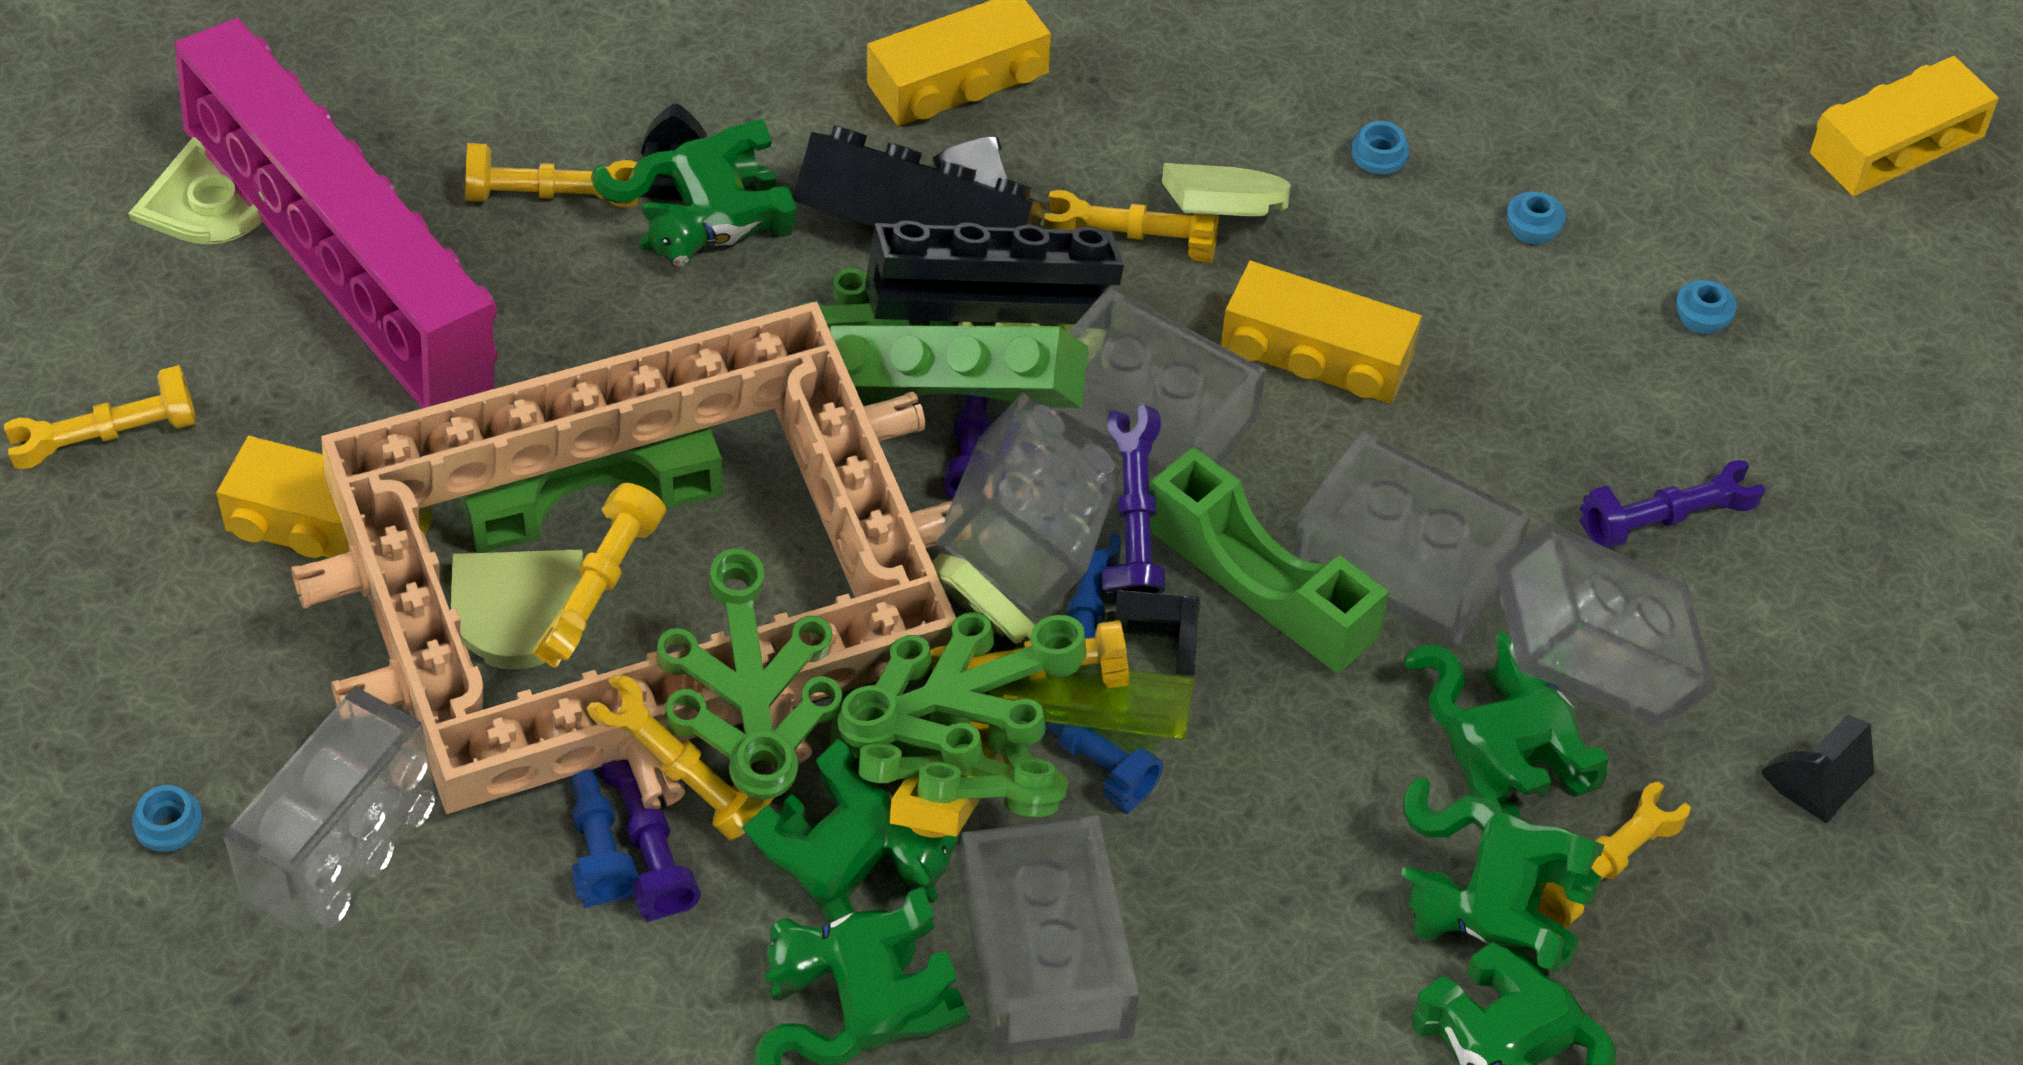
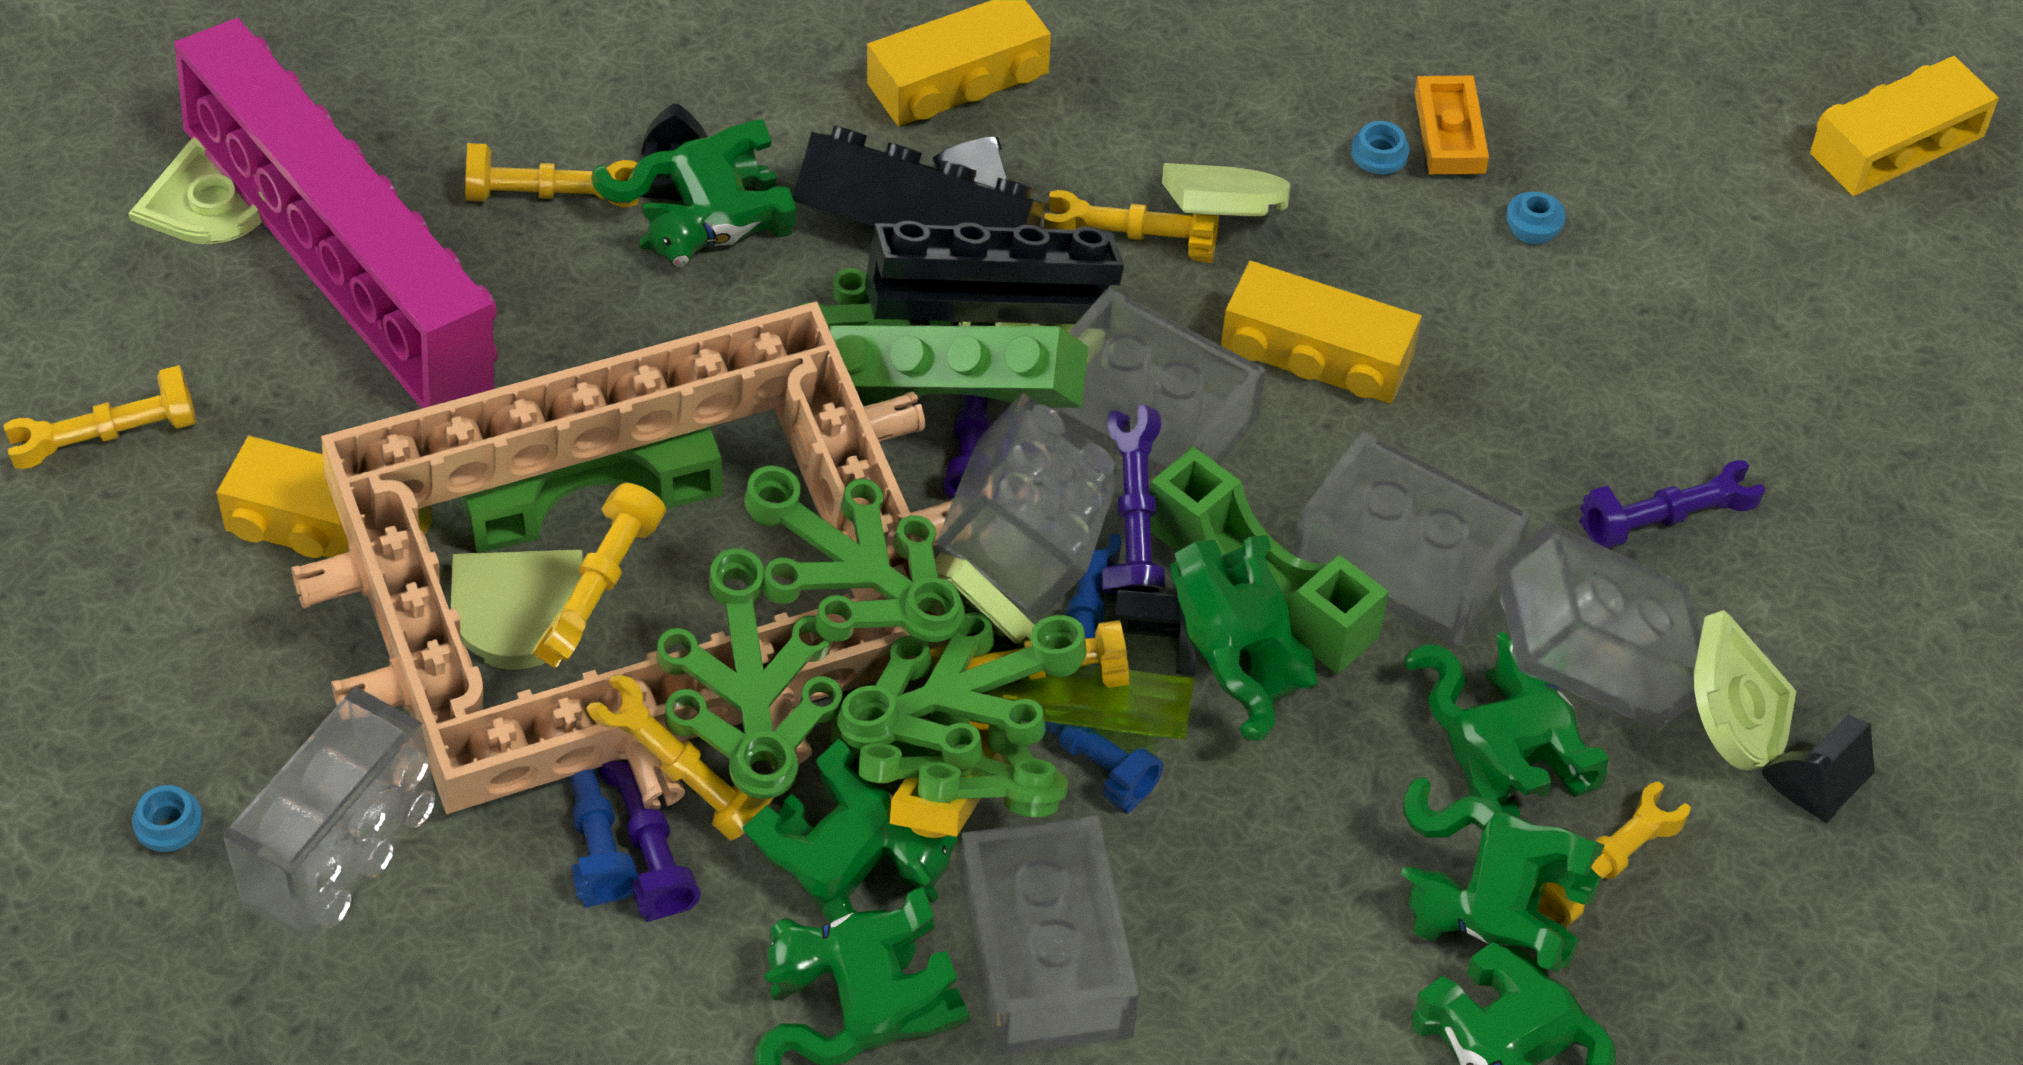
dark azure plate [1676,280,1737,334] -> none
none -> bright green plant [744,466,964,642]
none -> green animal [1170,535,1318,741]
none -> light orange plate [1414,75,1489,174]
none -> yellowish green tile [1694,610,1796,771]

